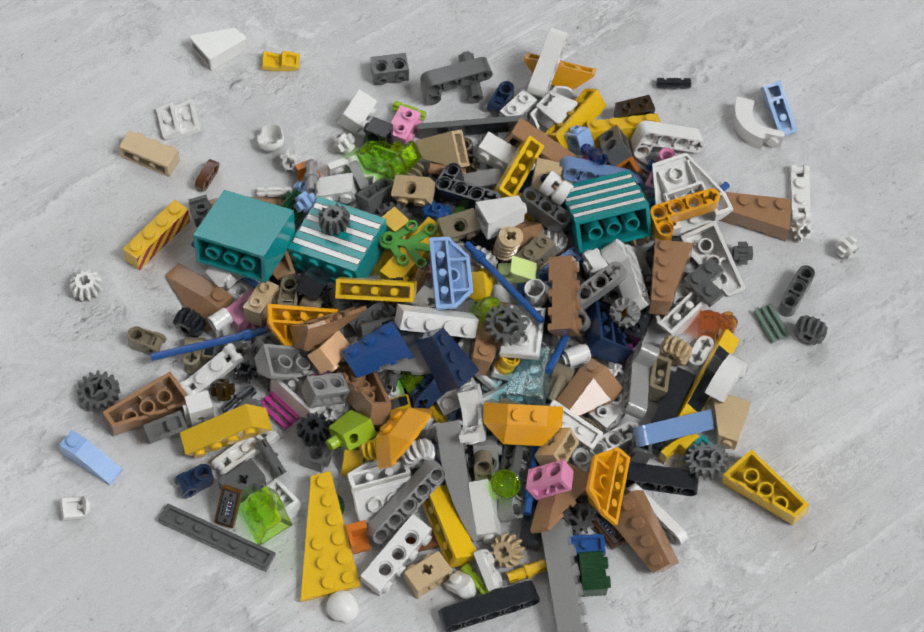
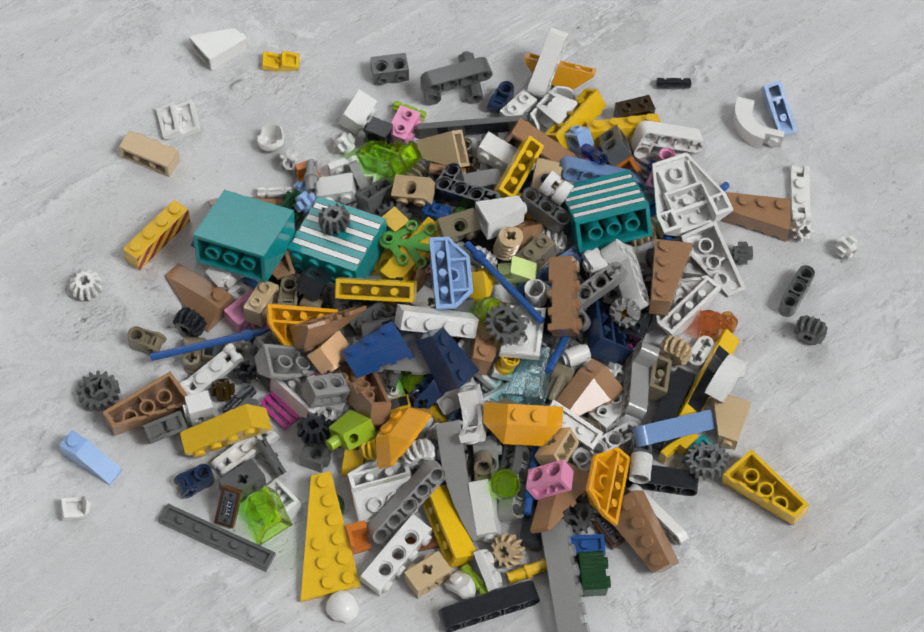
dark grey brick [188,195,211,227] -> none
reddish brown beam [195,159,220,191] -> none
white piece [207,308,233,338] -> none
light orange beam [650,188,720,241] -> none
dark grey plate [683,257,724,308] -> none
sand green tile [754,303,790,343] -> none
none -> white piece [628,451,653,484]

